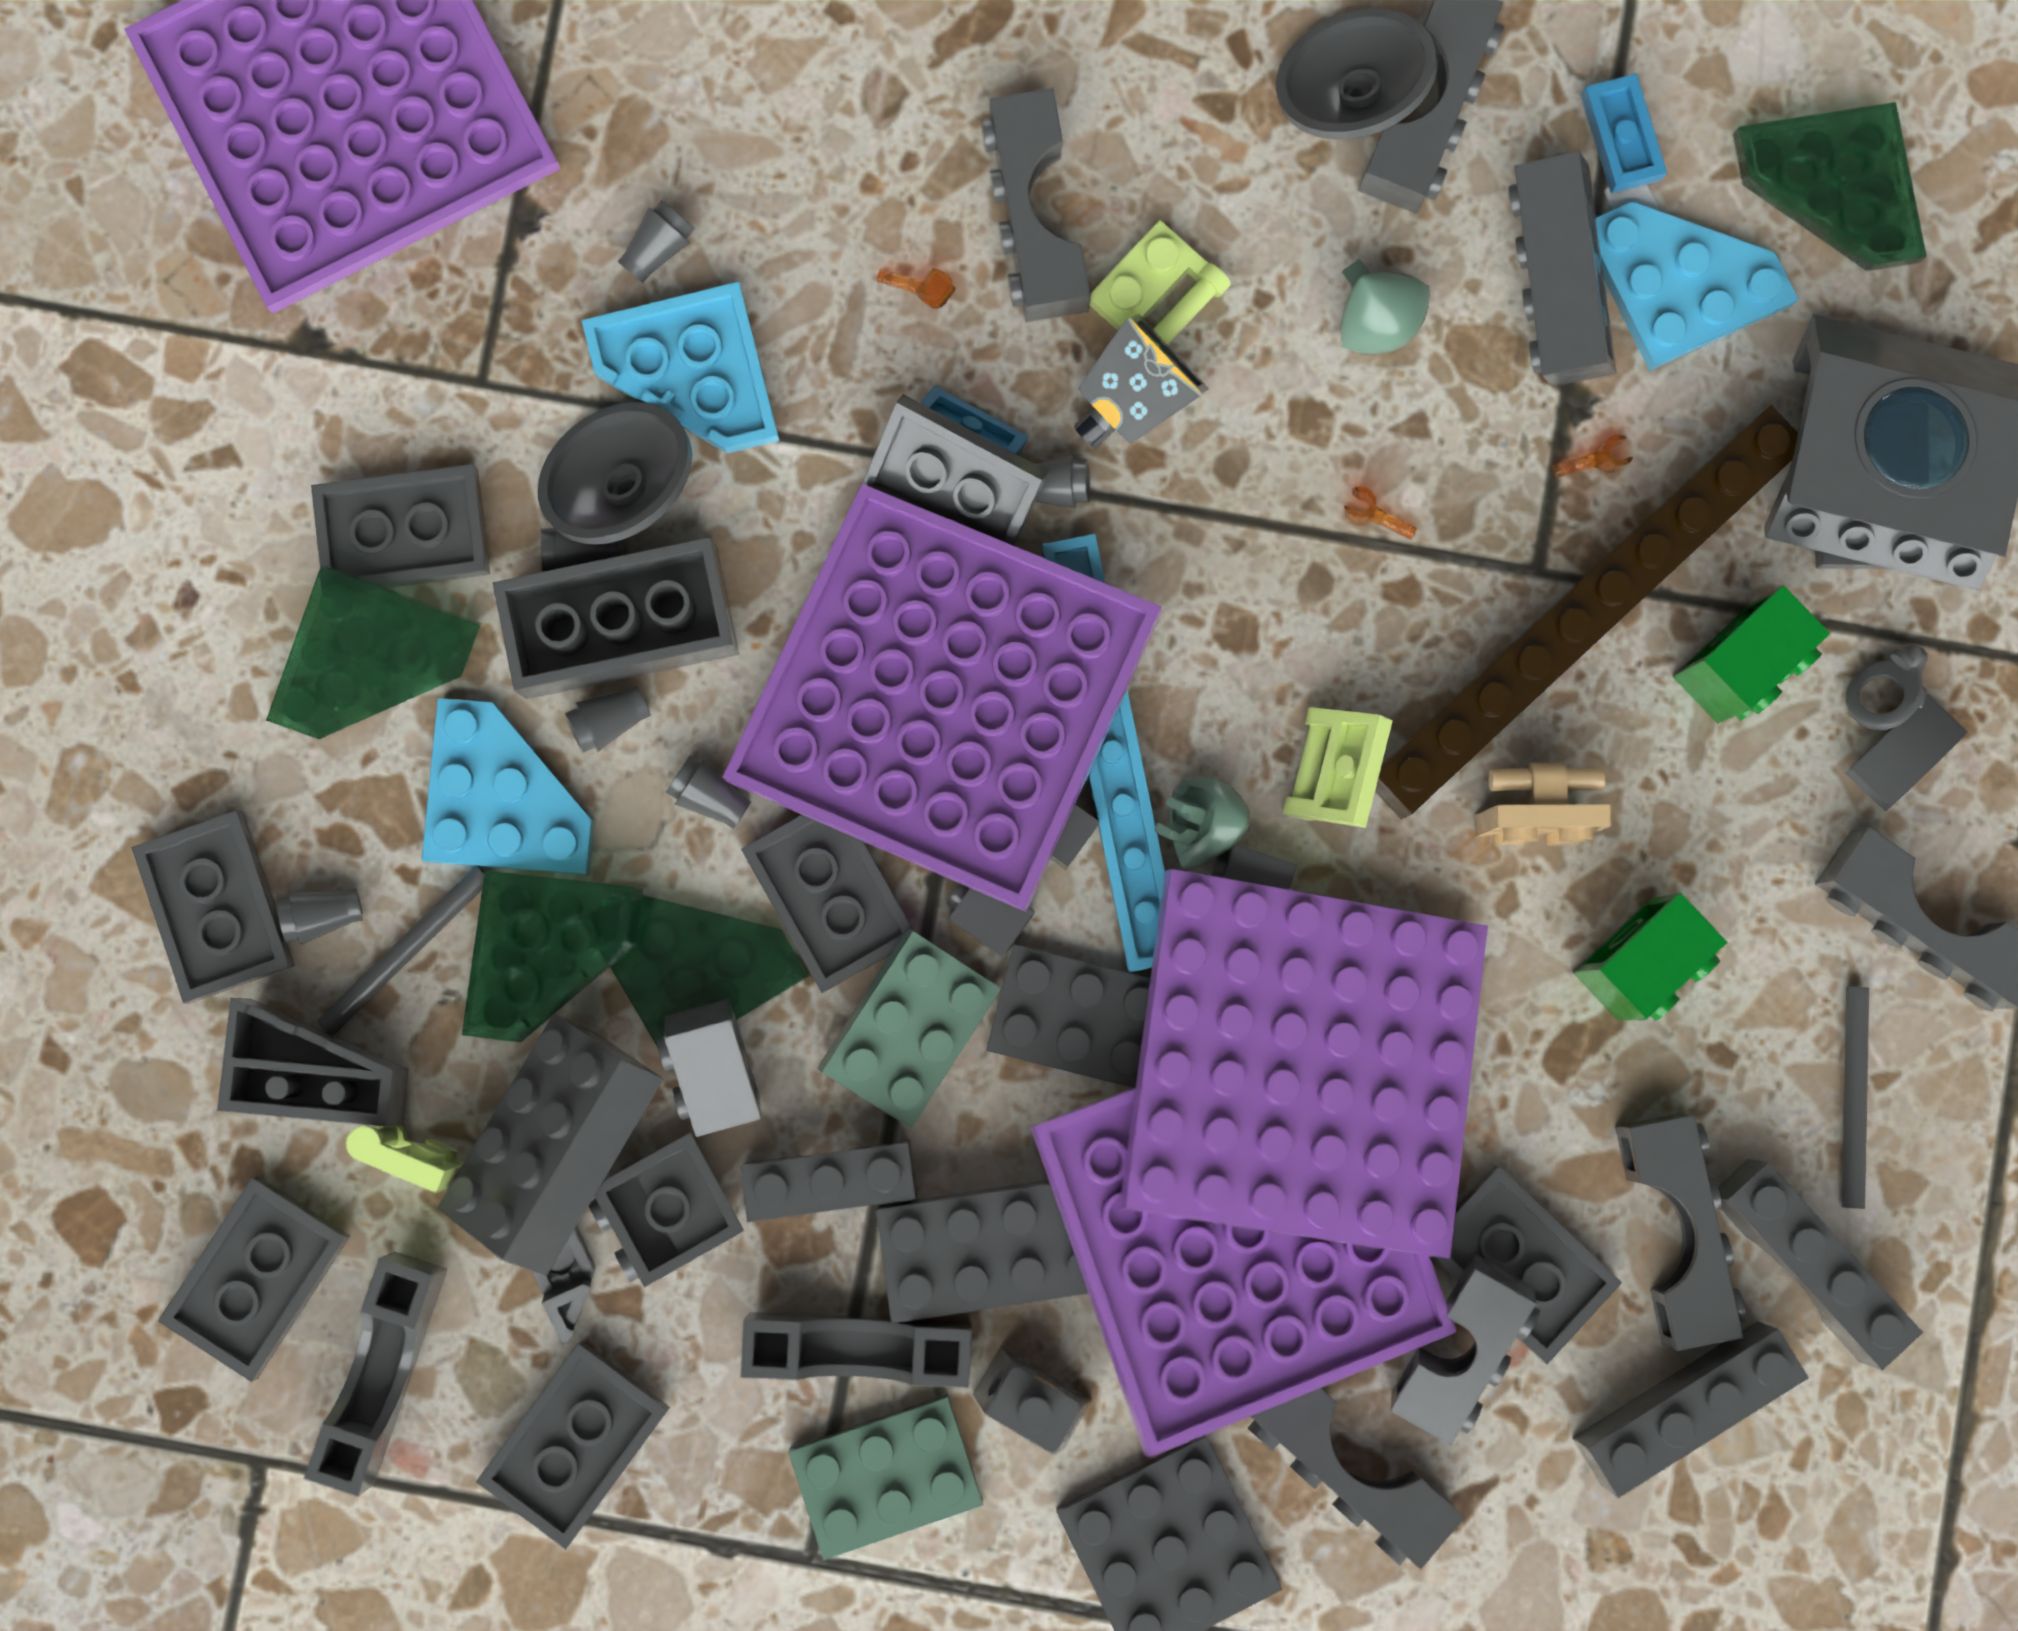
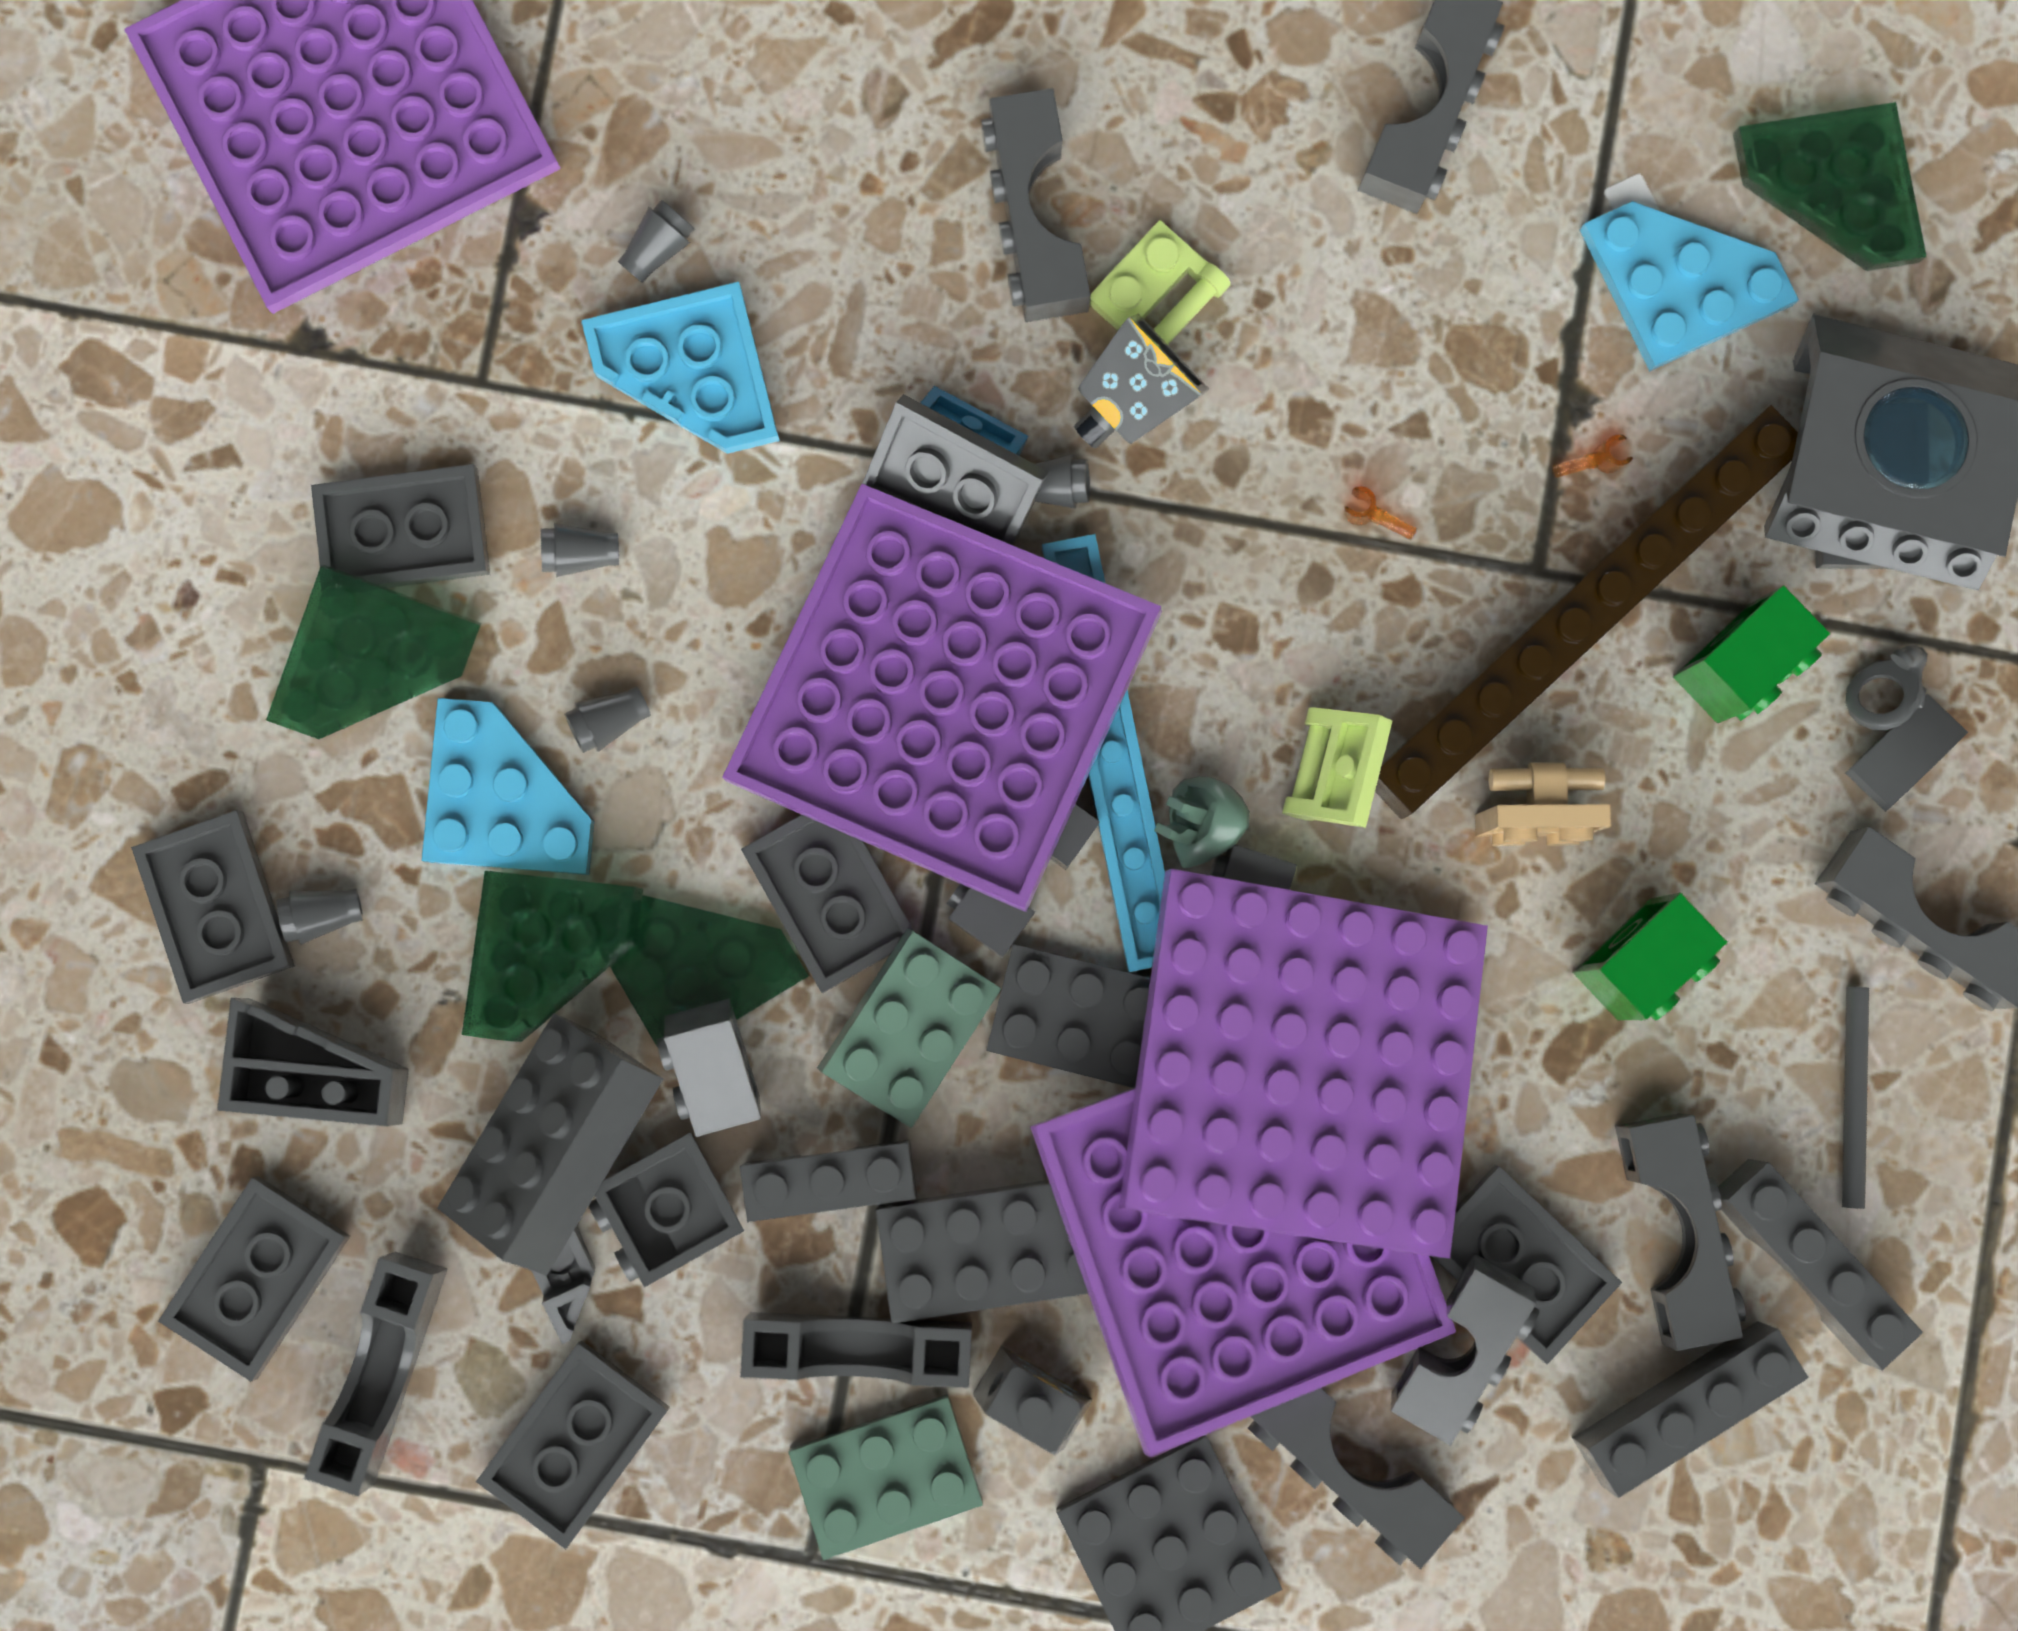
dark grey bar [317,866,492,1035] -> none
yellowish green plate [346,1125,464,1193] -> none
dark grey brick [492,537,739,699] -> none
dark grey dish [537,402,692,544] -> none
dark grey cone [666,755,751,829] -> none
clear orange hand [877,268,955,309] -> none
dark grey dish [1276,9,1438,140] -> none
sand green piece [1340,259,1430,355] -> none
dark grey brick [1509,150,1617,387] -> none
dark azure plate [1581,73,1667,193] -> none

